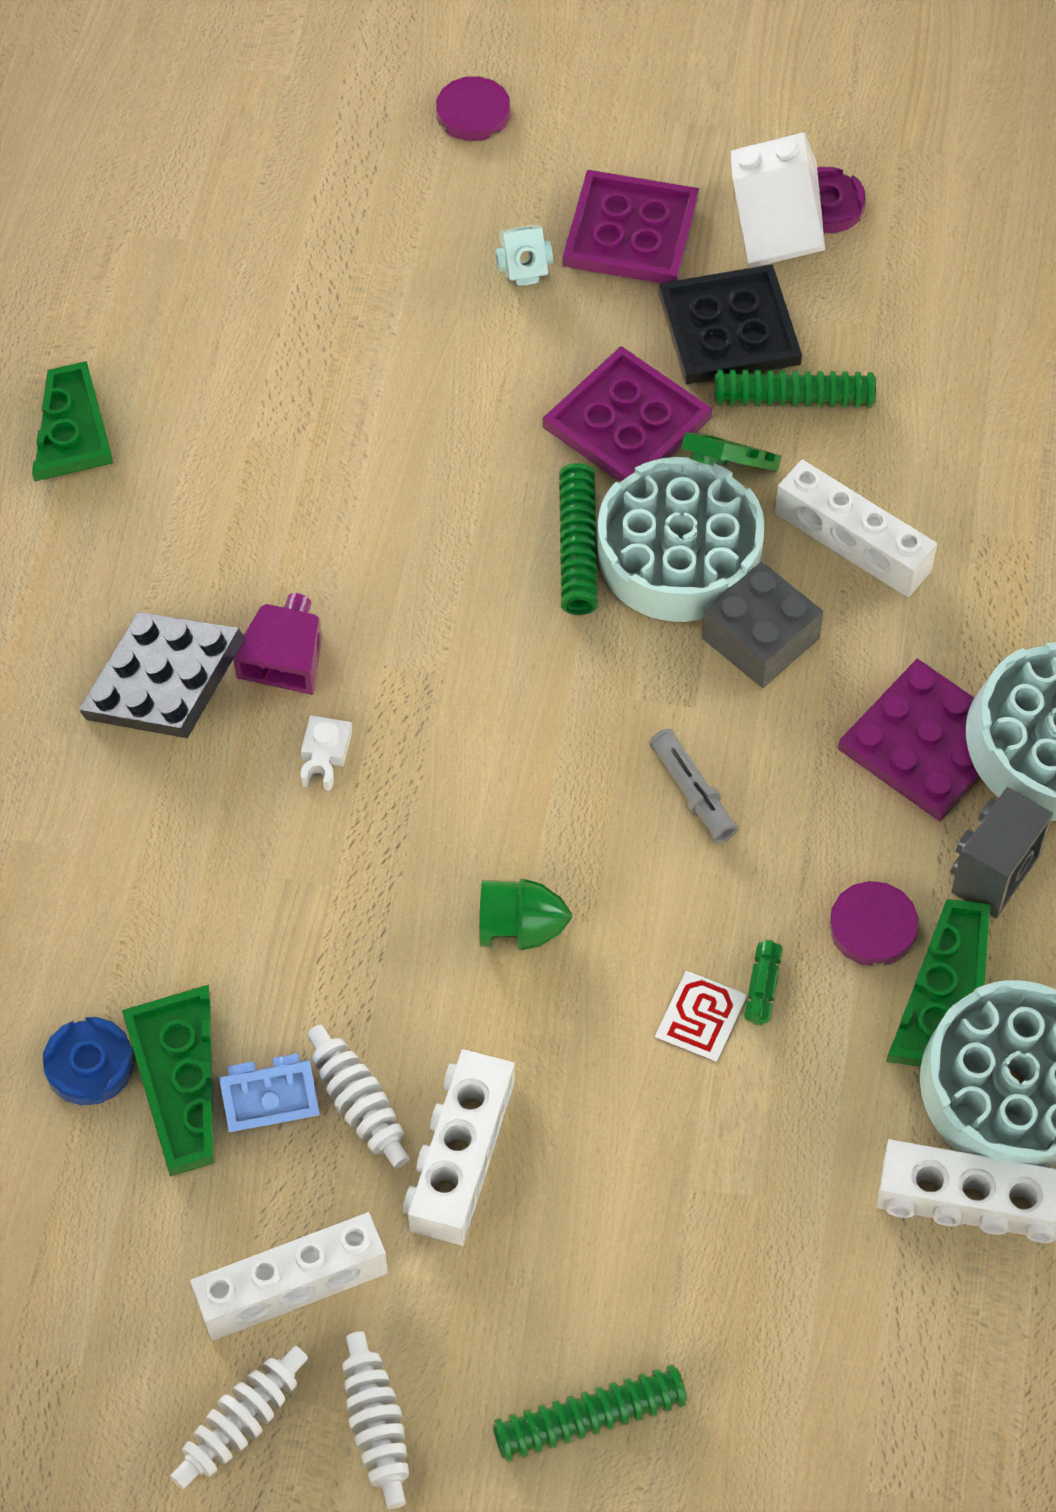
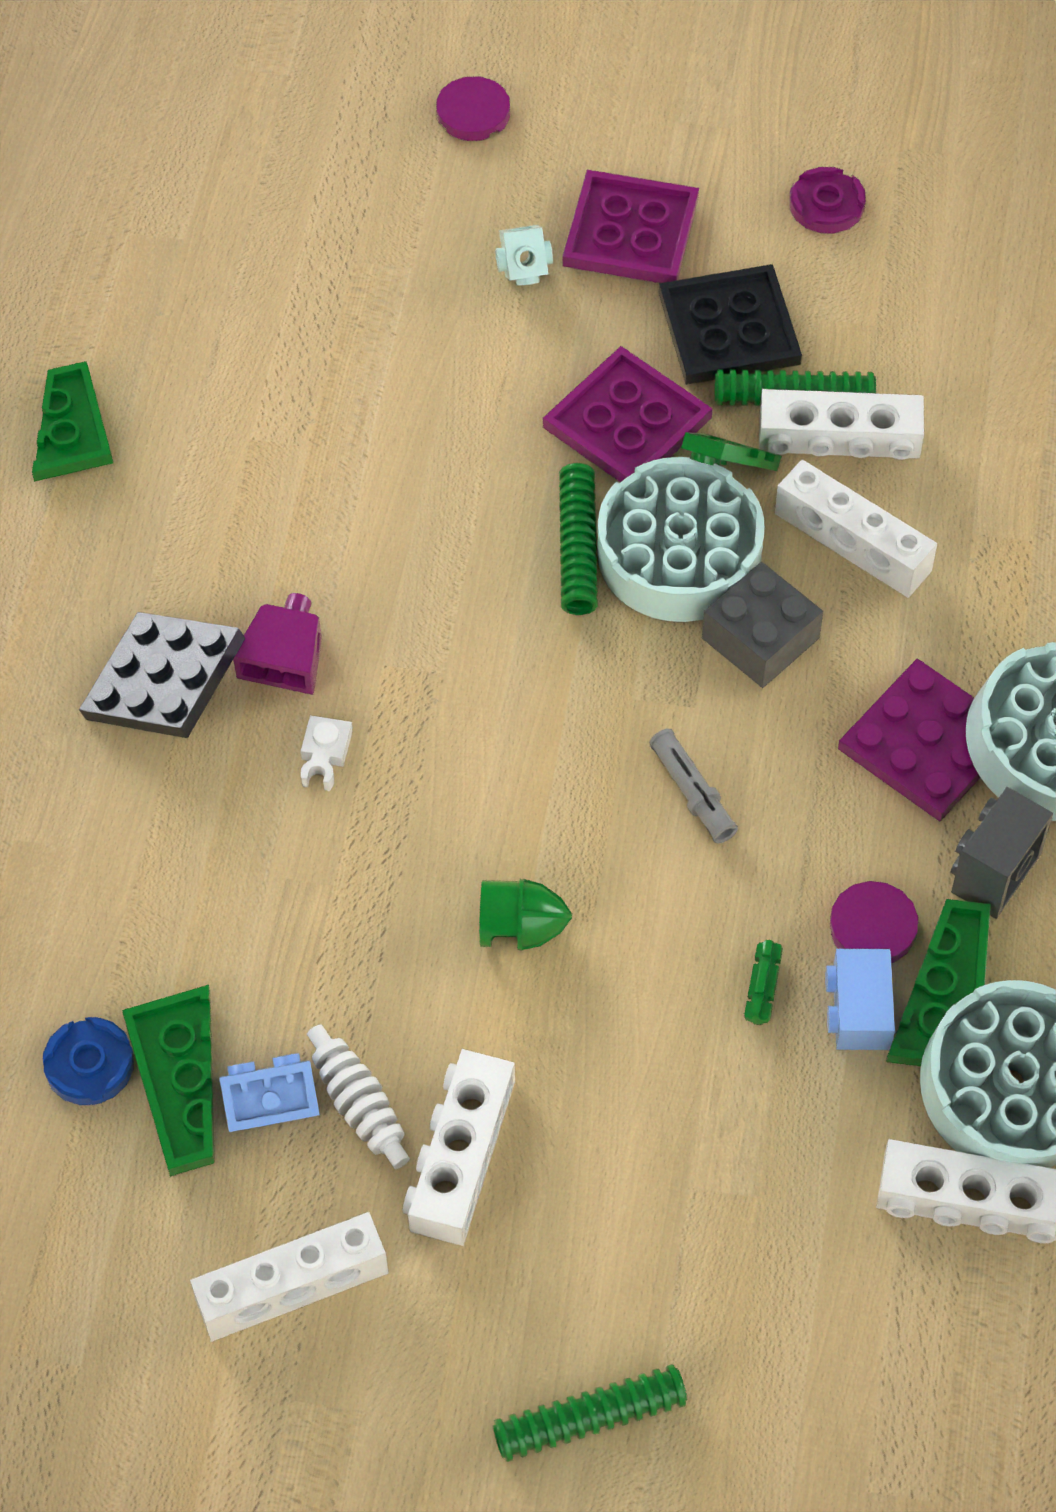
white piece [170,1346,308,1490] -> none
white piece [343,1331,409,1509] -> none
white sticker [655,970,747,1062] -> none
white slope [730,132,825,268] -> none
none -> white brick [759,389,924,460]
none -> light blue brick [825,949,895,1050]

